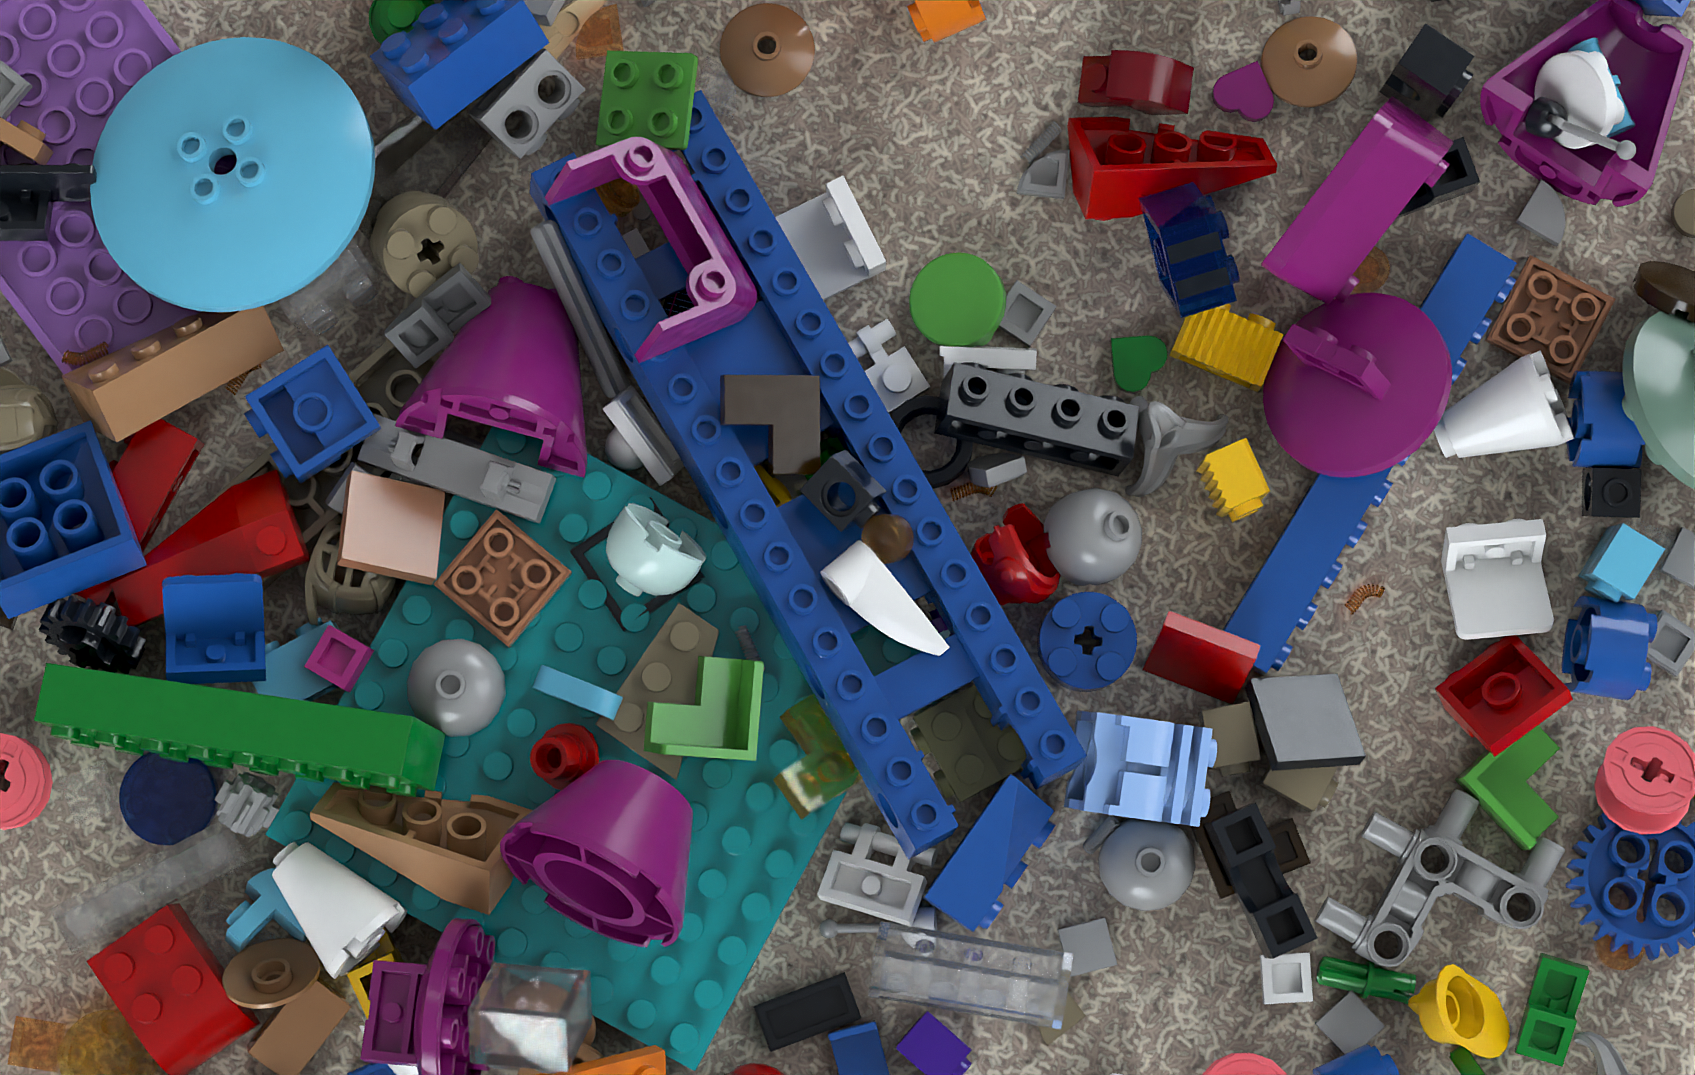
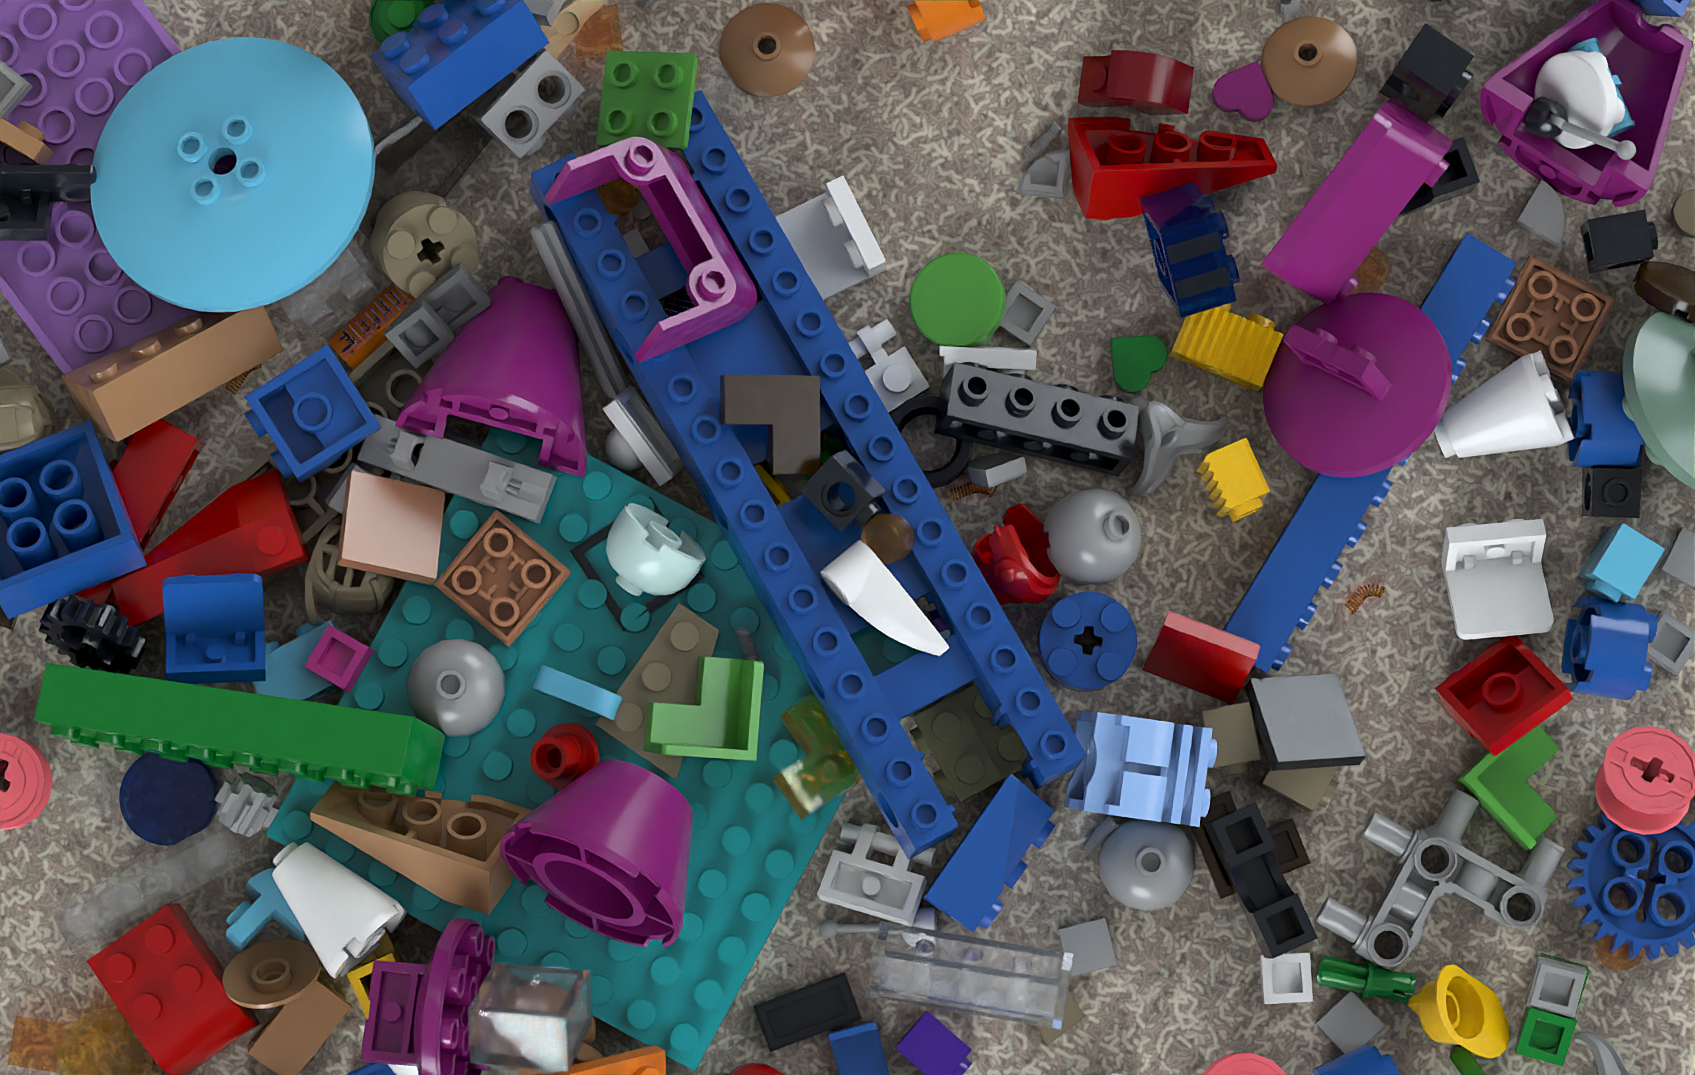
clear orange leg [62,341,109,366] -> none
none -> orange tile [327,282,416,370]
none -> light grey tile [1525,956,1587,1018]
none -> black brick [1580,210,1658,273]

